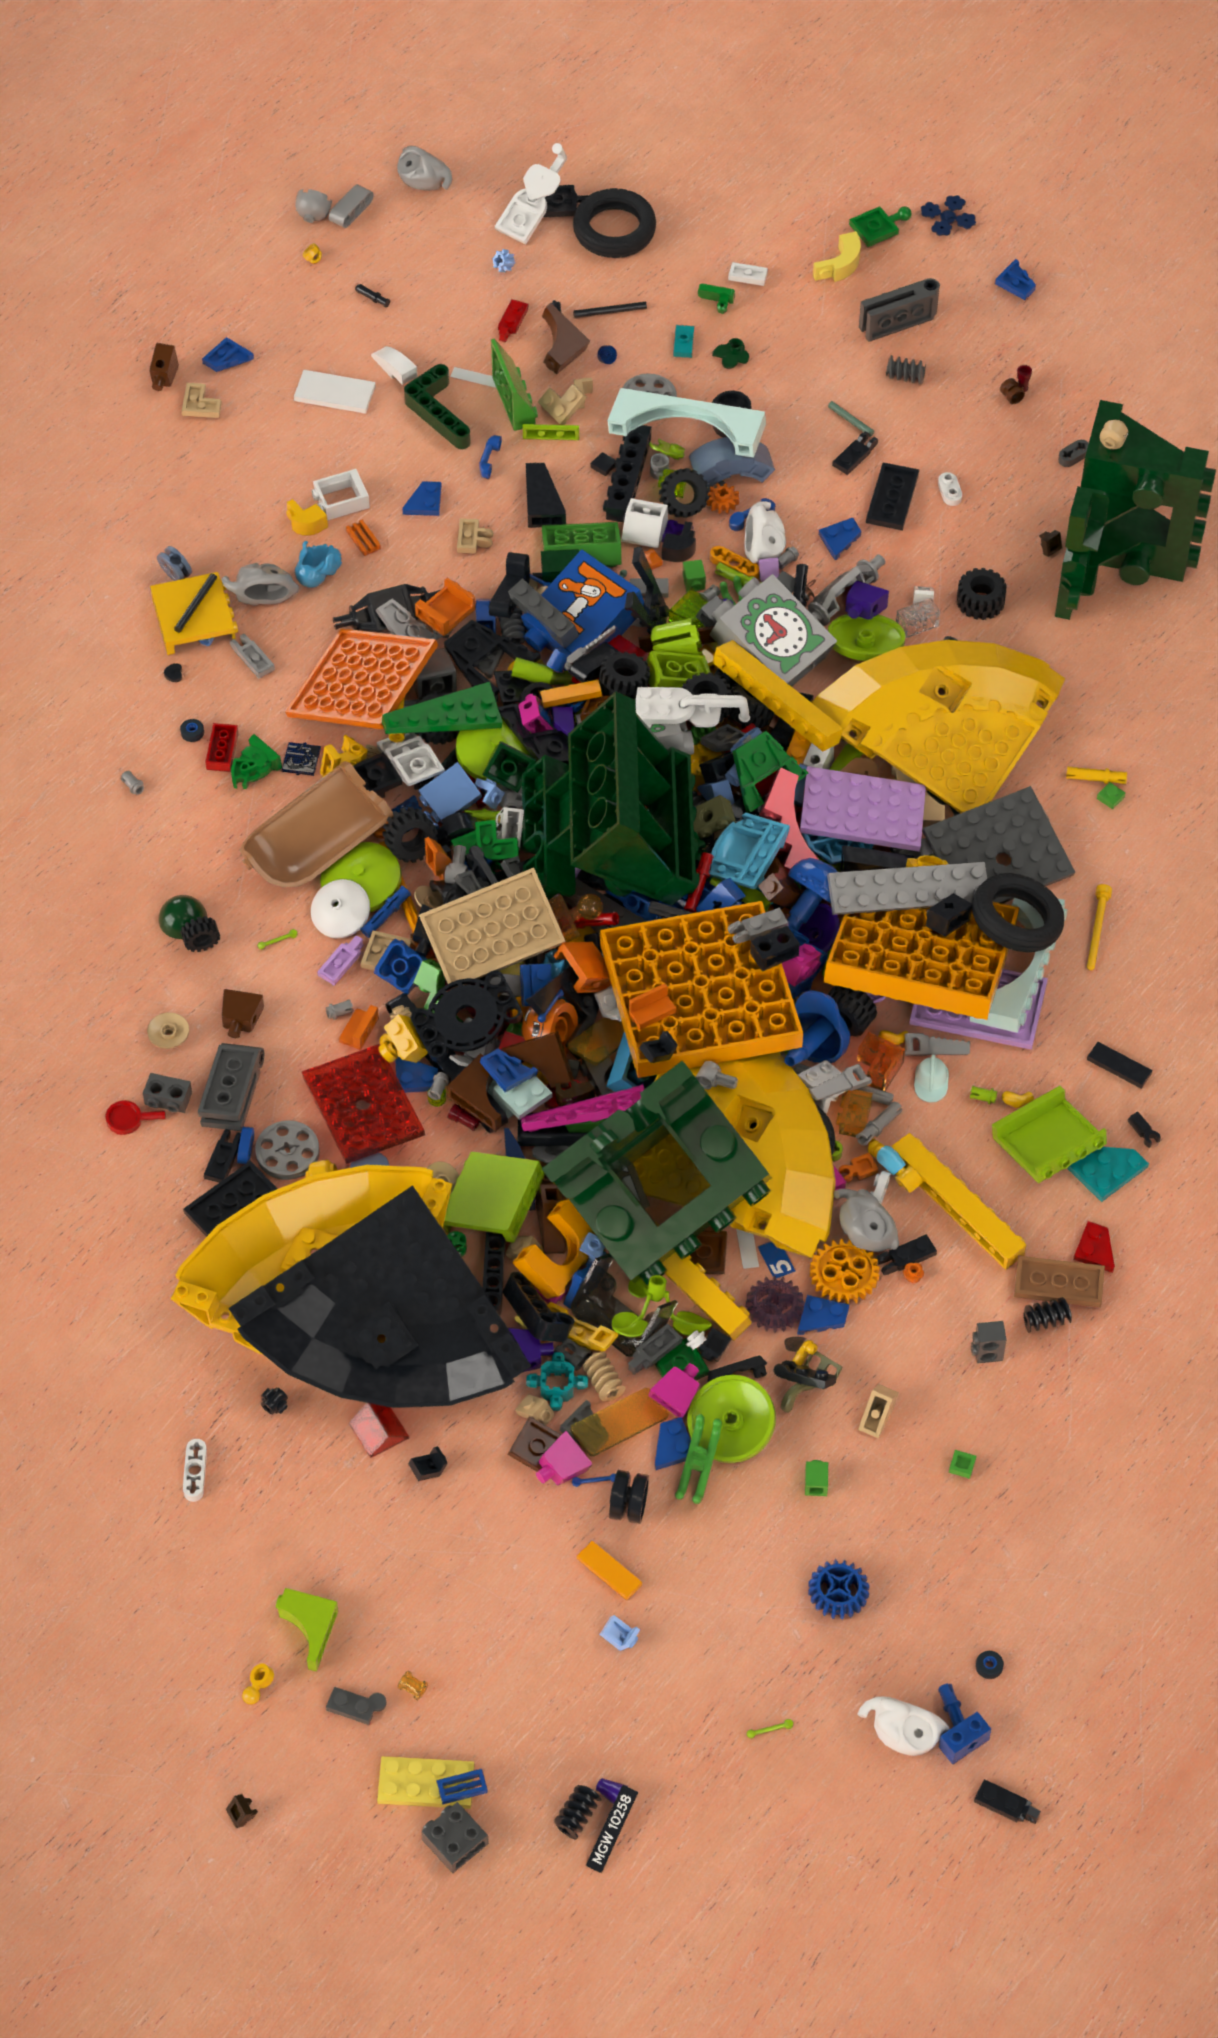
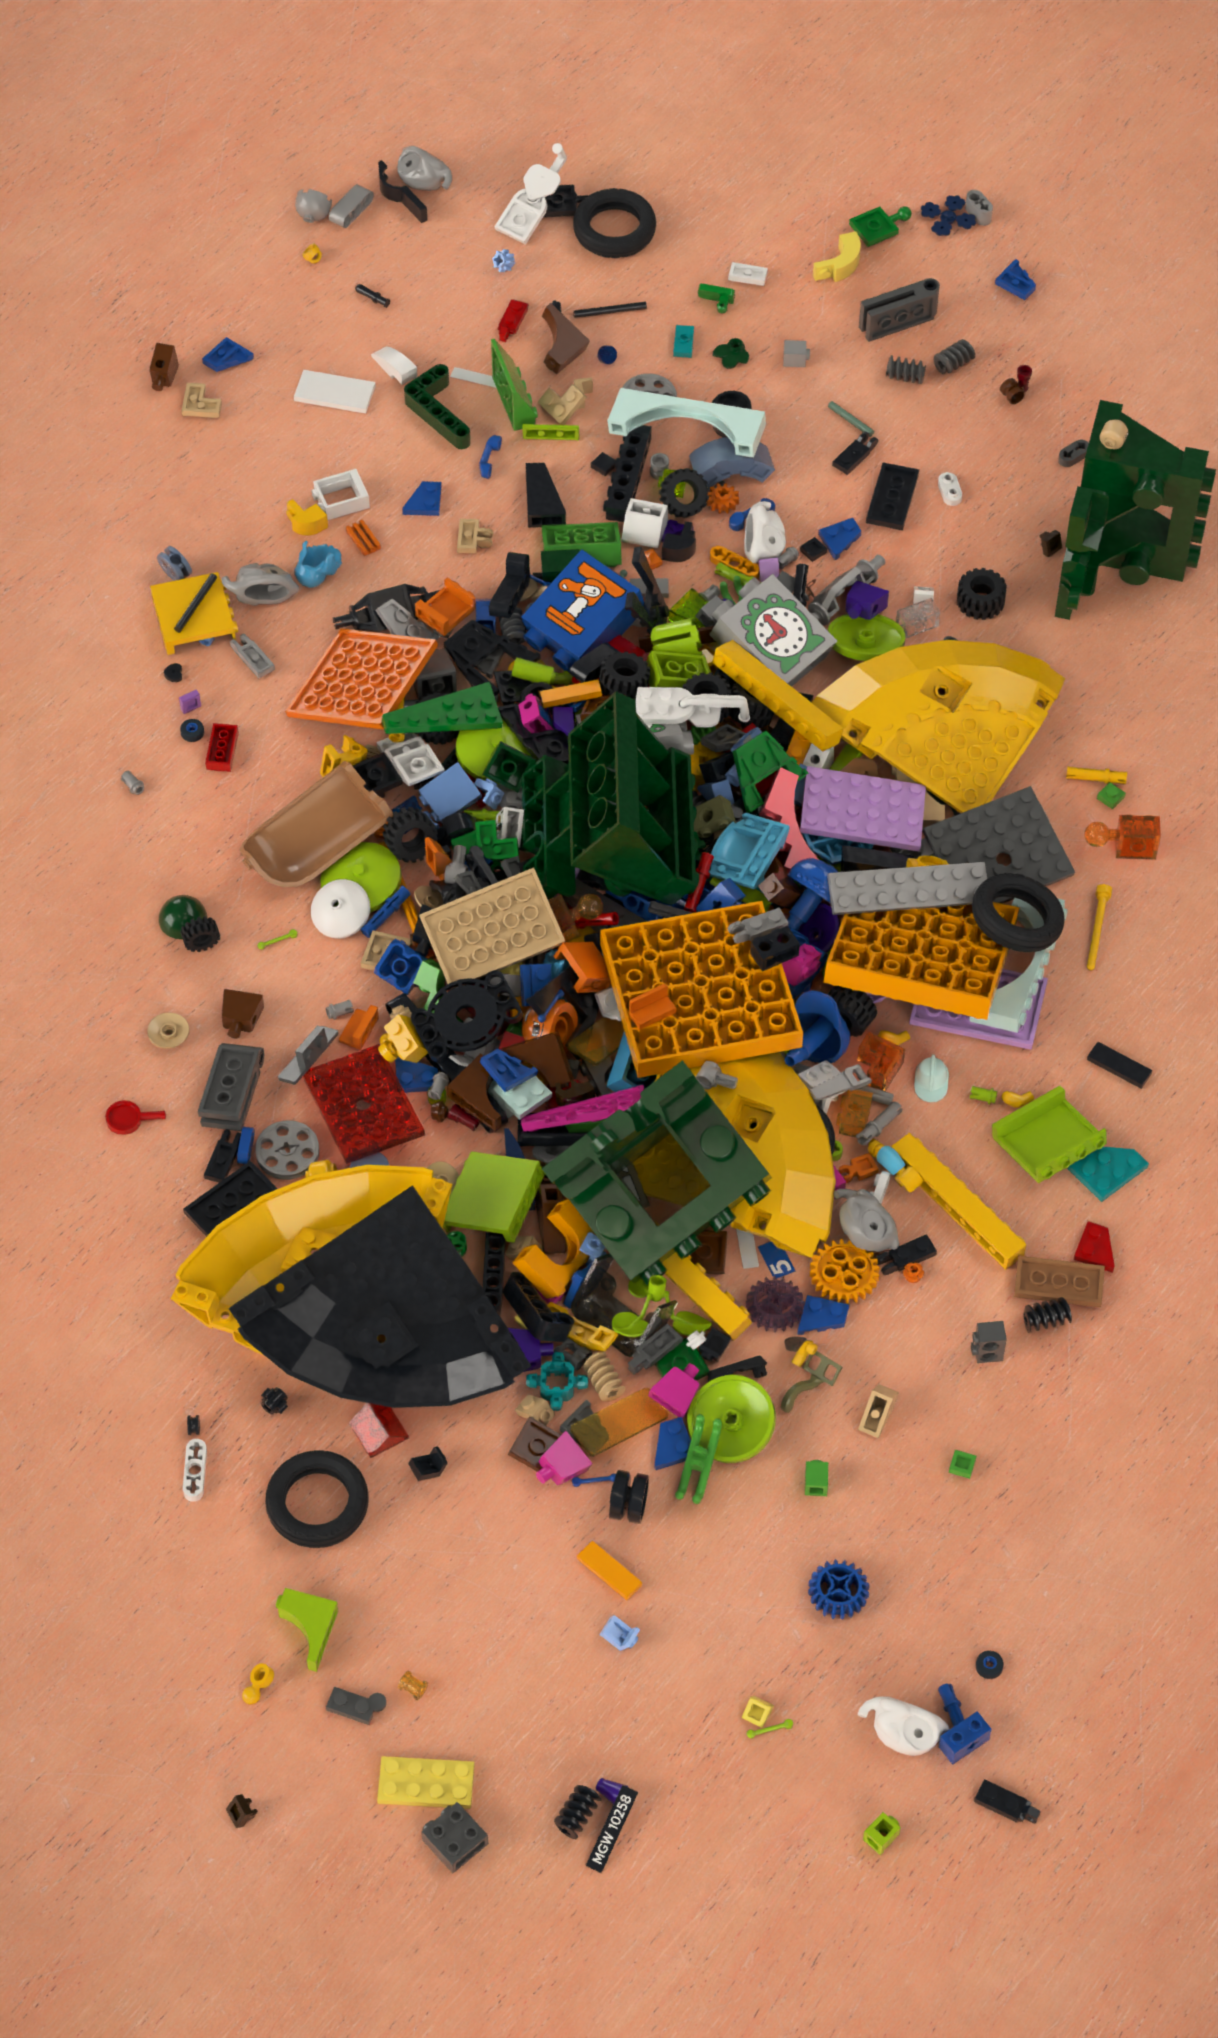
dark grey brick [143,1073,192,1113] -> none
green piece [231,734,282,789] -> none
piece [282,742,321,776] -> none
lavender hinge [317,935,364,986] -> none
blue tile [436,1769,488,1805] -> none
dark grey arch [508,579,579,649] -> none
blue brick [547,647,571,673] -> none
light grey piece [564,626,616,670] -> none
black bracket [639,1031,678,1063] -> none
lime plate [649,439,685,460] -> none
bright green brick [682,560,706,592] -> none
black hinge [773,1360,836,1390] -> none
light grey piece [903,1033,970,1056] -> none
black brick [926,893,972,937] -> none
black bar [1128,1112,1161,1148] -> none
none -> medium lavender tile [179,690,201,714]
none -> black bush [187,1415,200,1435]
none -> black tyre [265,1450,369,1548]
none -> dark grey bracket [278,1026,338,1085]
none -> black piece [378,160,428,223]
none -> reddish brown plate [431,1101,448,1122]
none -> light yellow slope [741,1696,774,1728]
none -> light grey brick [783,340,810,367]
none -> black tile [800,537,827,562]
none -> lime brick [863,1812,901,1856]
none -> dark grey piece [933,339,976,374]
none -> light grey beam [965,190,993,226]
none -> clear orange brick [1084,814,1161,860]

